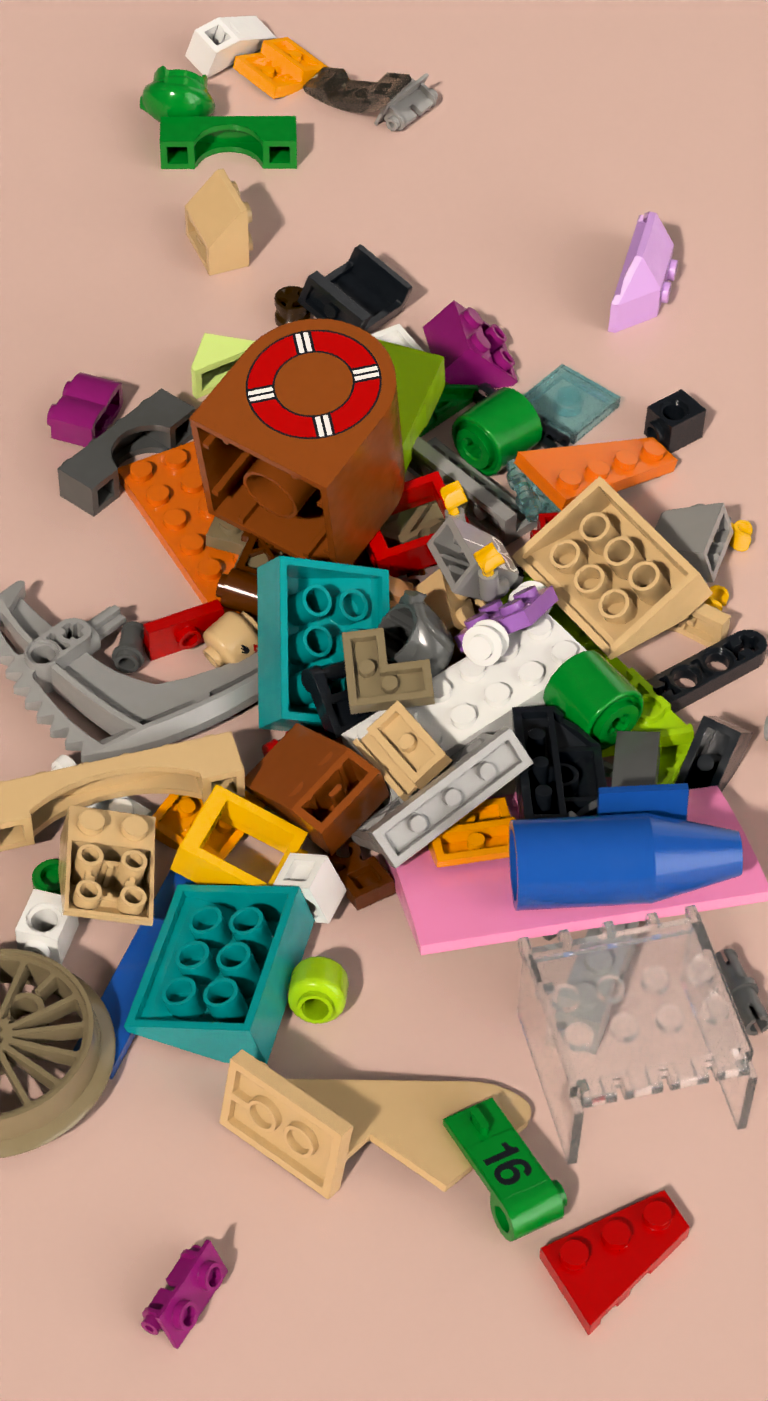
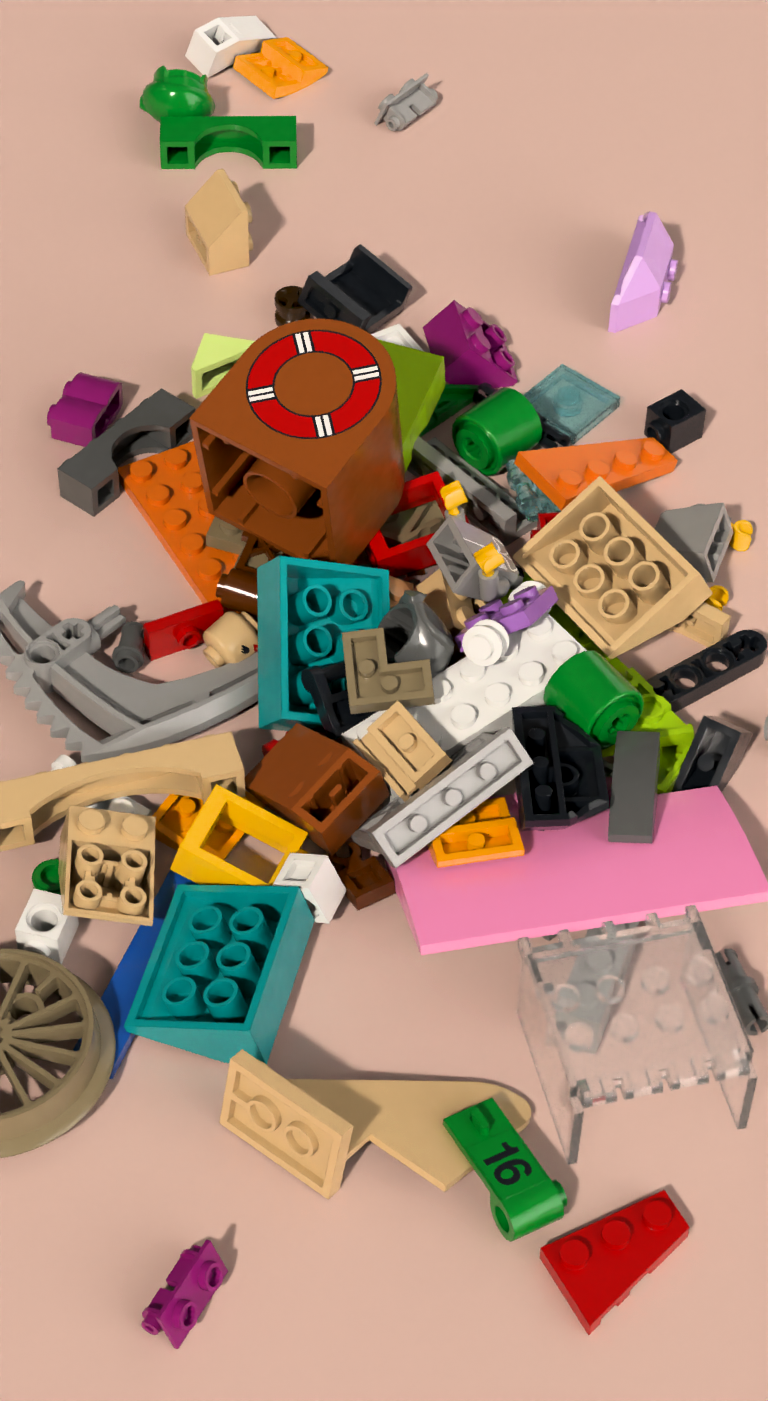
lime head [287,956,349,1024] -> none
clear smoke slope [303,67,412,113] -> none
blue piece [509,783,743,911] -> none

